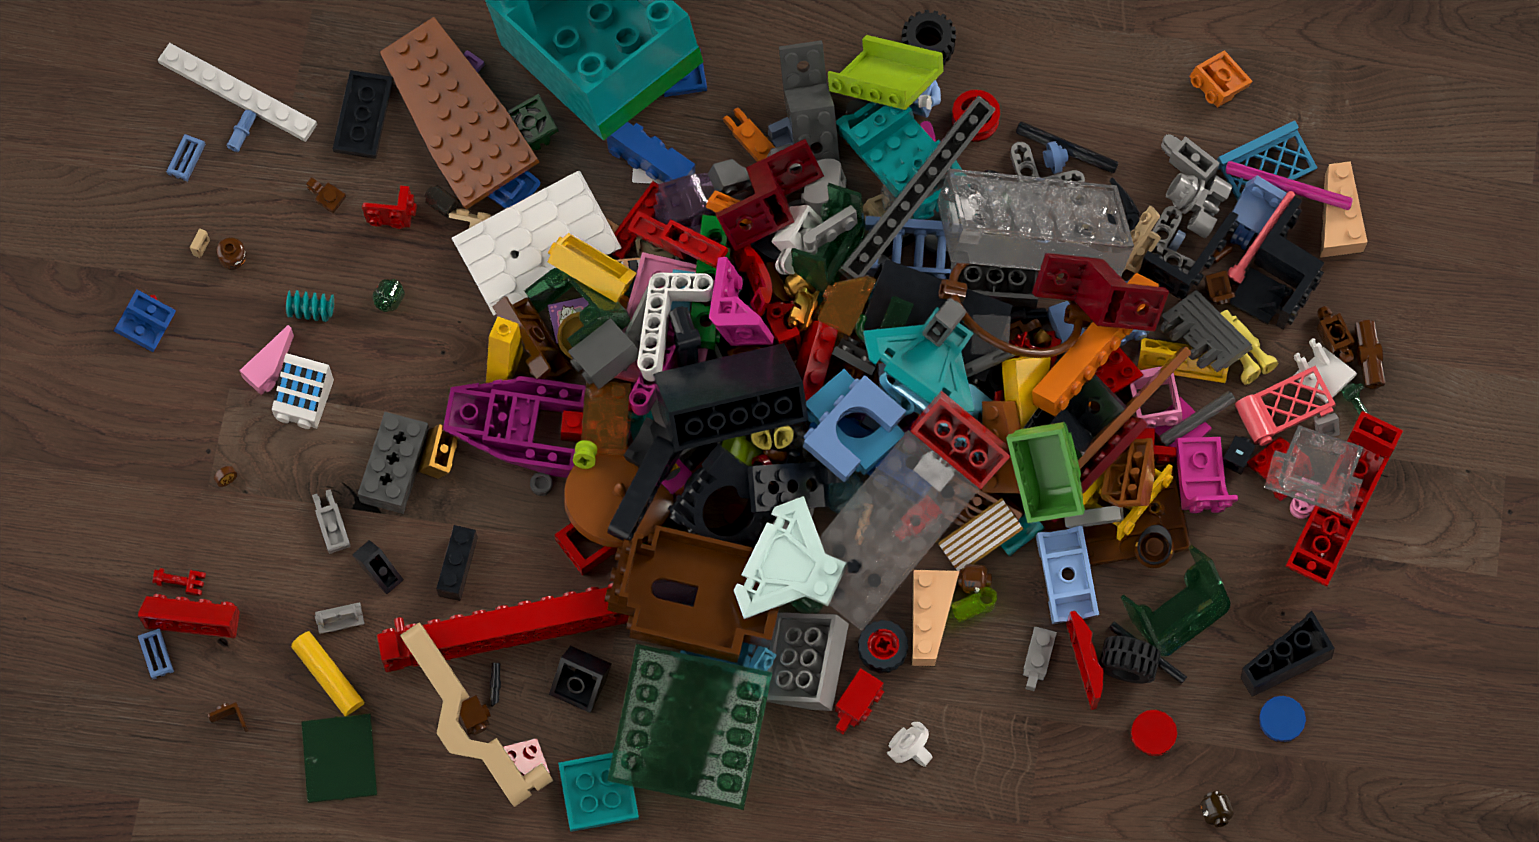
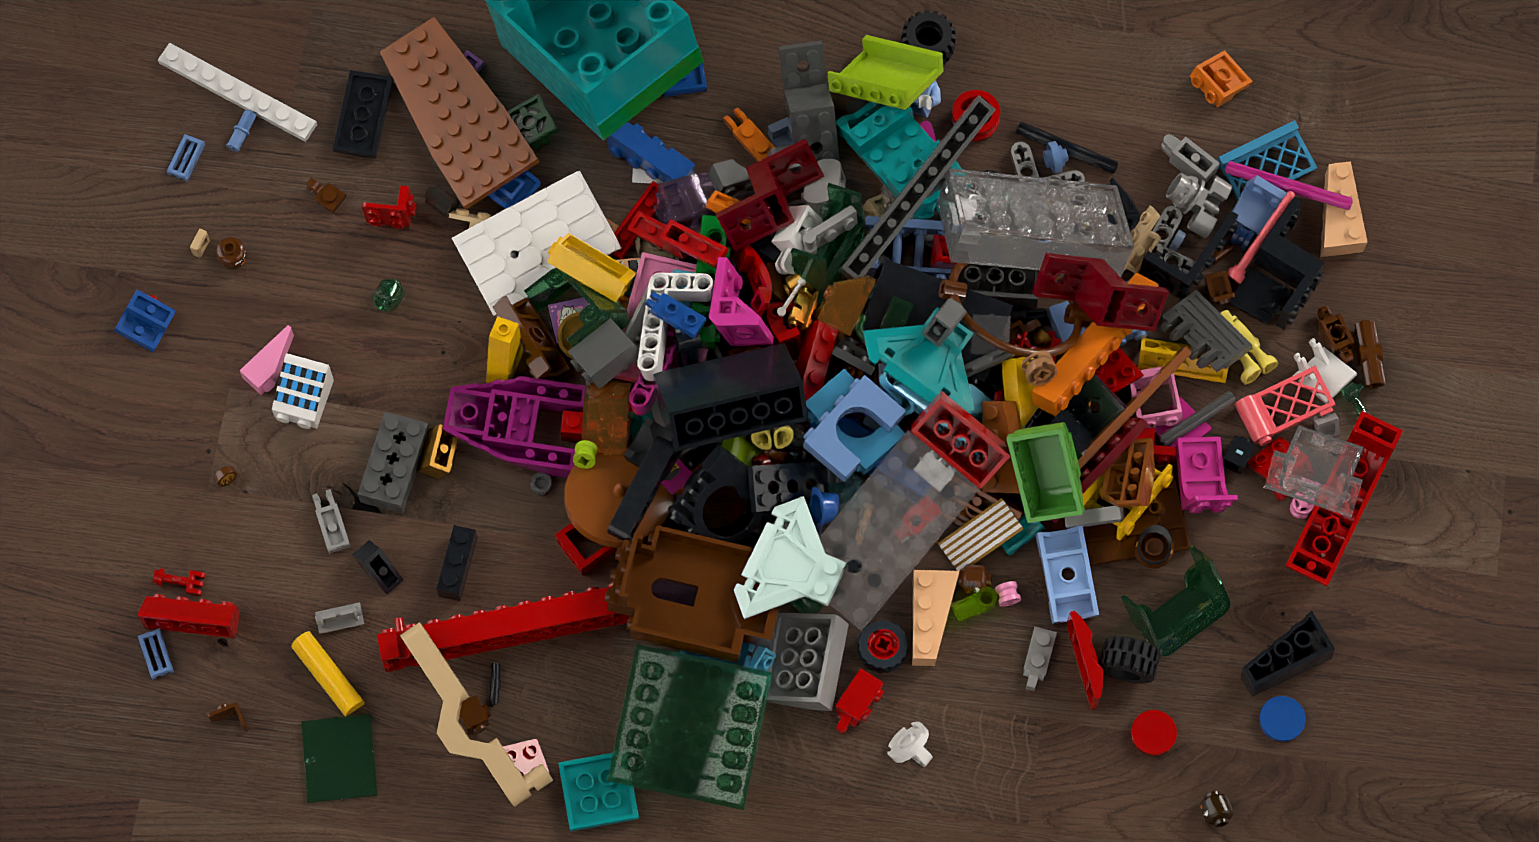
teal piece [286,290,334,322] -> none
black slope [549,645,612,713] -> none
black bar [1109,621,1187,684] -> none
none -> blue hinge [645,292,706,339]
none -> white hinge [777,278,806,317]
none -> blue piece [808,487,839,536]
none -> red slope [930,235,960,271]
none -> bright pink wheel [995,581,1021,607]
none -> medium nougat wheel [1021,351,1058,386]

